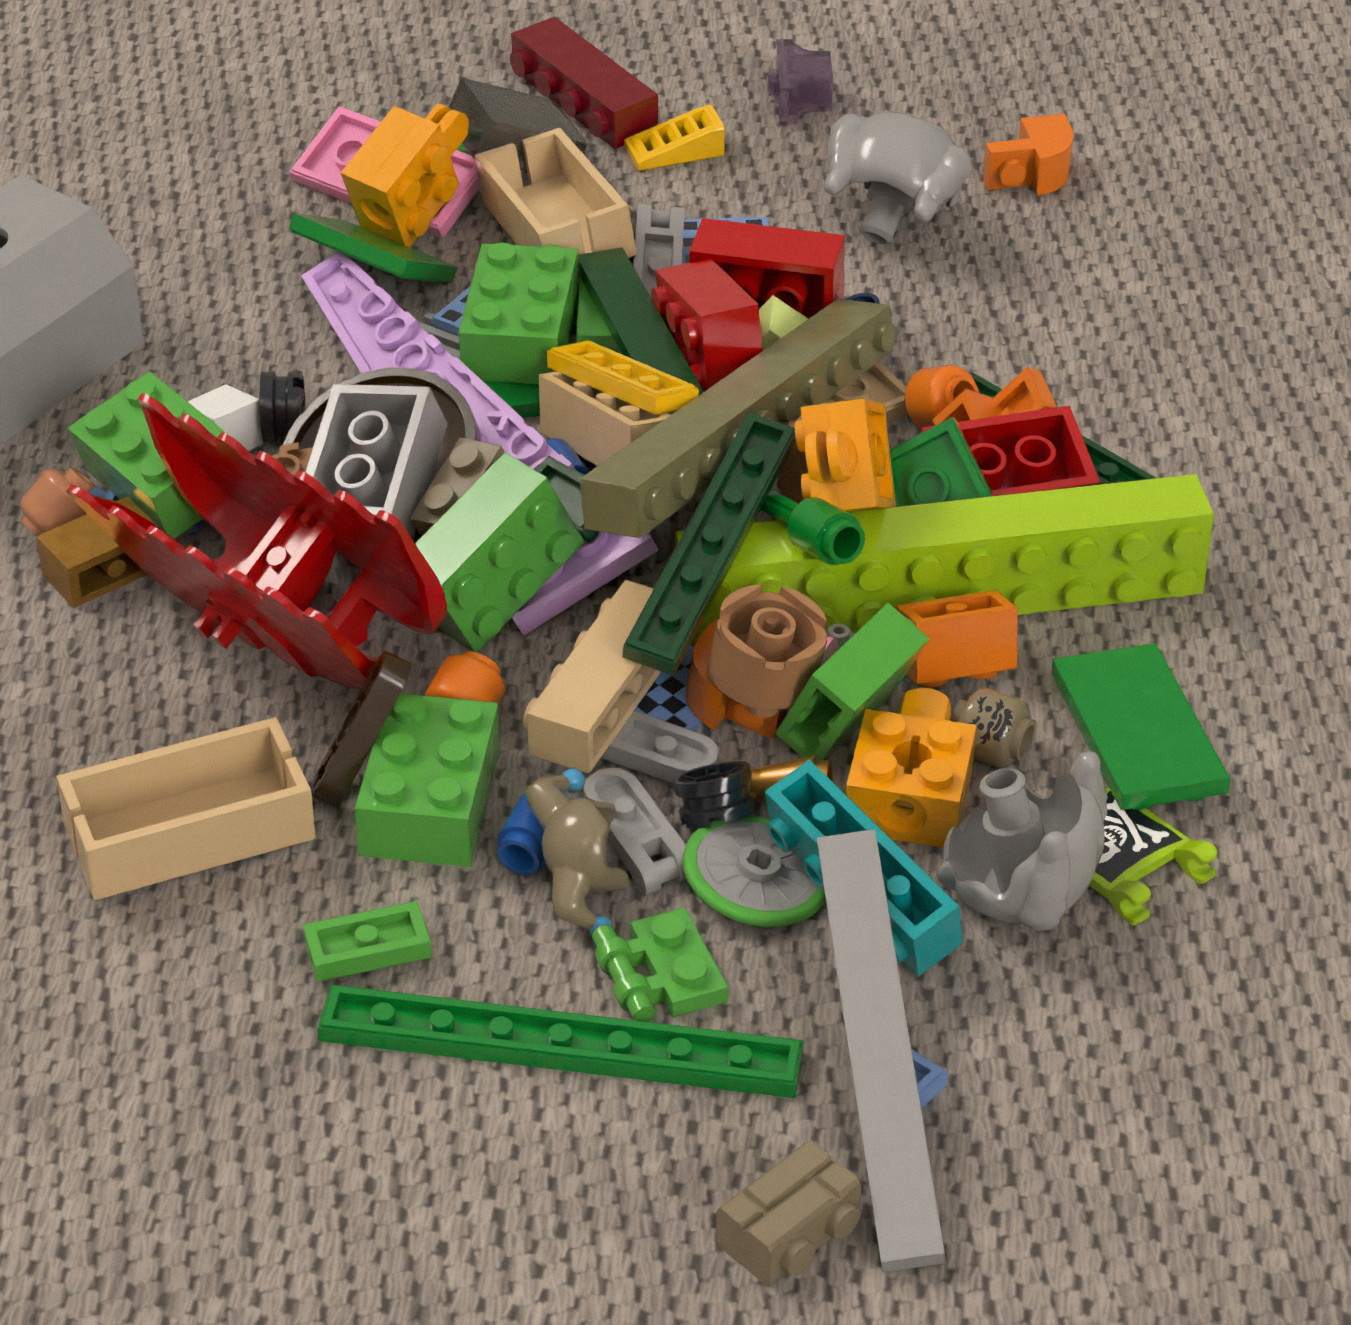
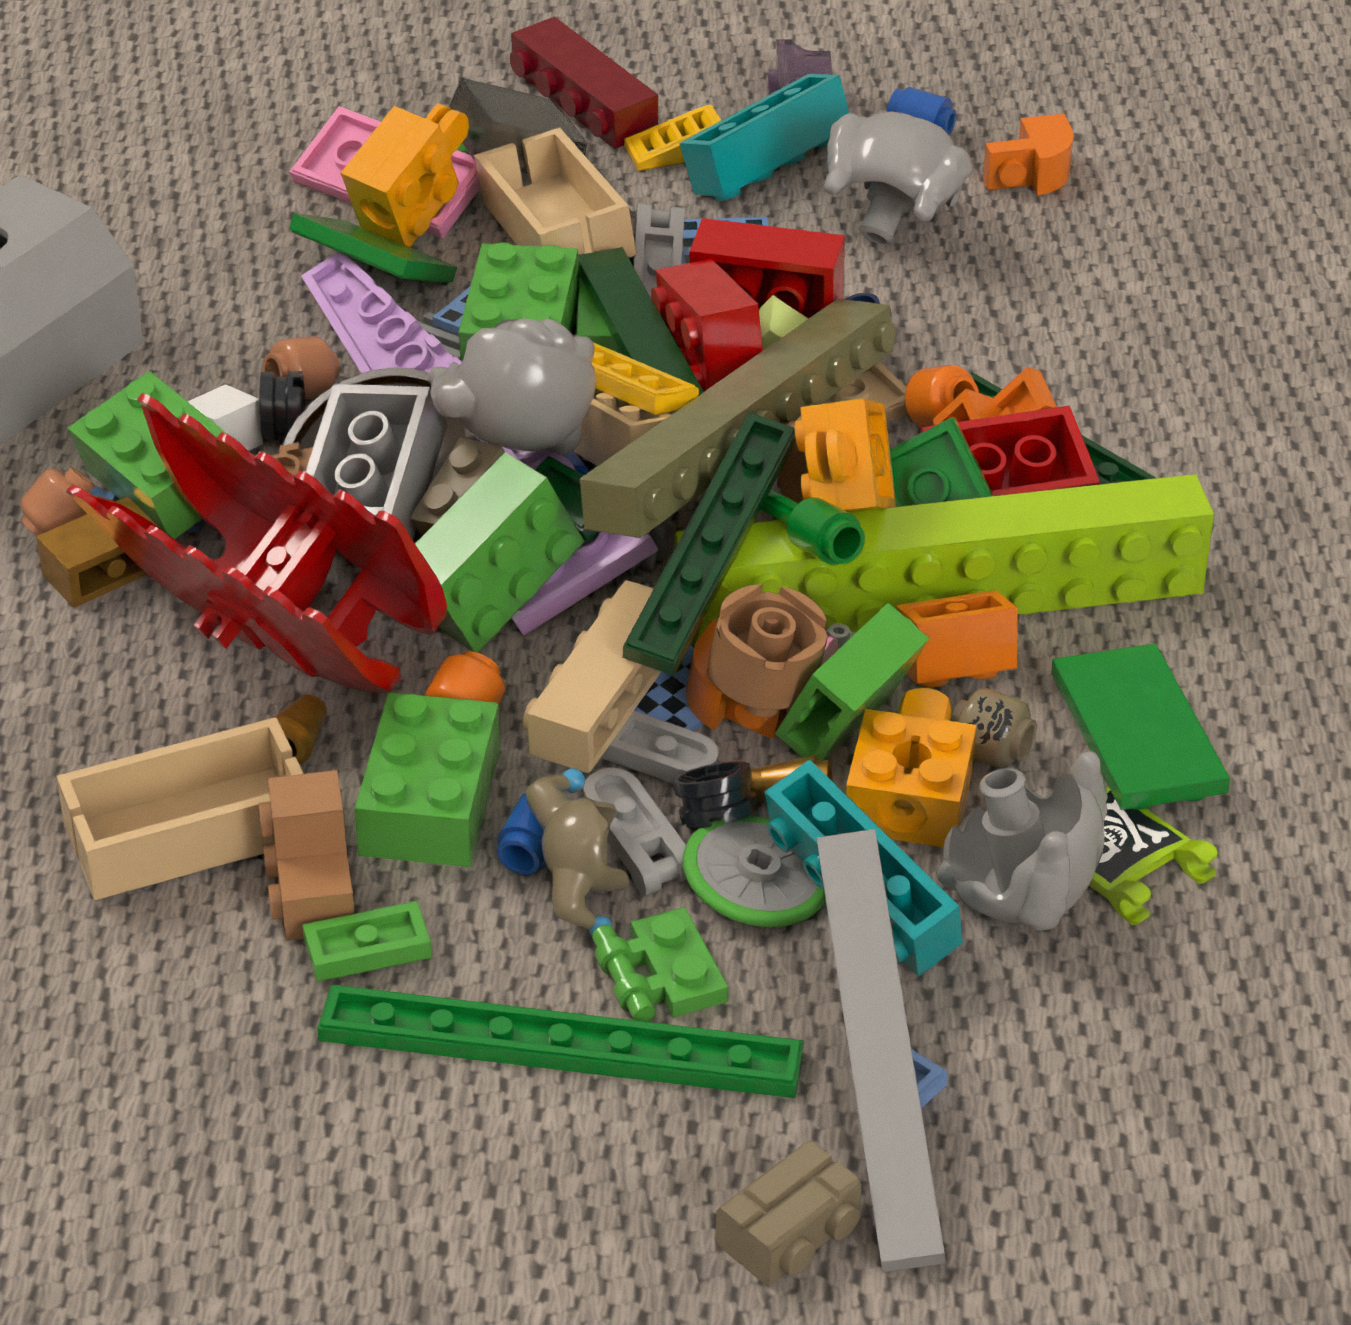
dark brown beam [310,650,411,807] -> none
none -> medium nougat brick [258,770,354,941]
none -> nougat head [262,336,340,401]
none -> pearl gold cone [273,694,327,764]
none -> light grey piece [428,318,597,455]
none -> teal brick [680,73,849,201]
none -> blue brick [886,87,957,135]

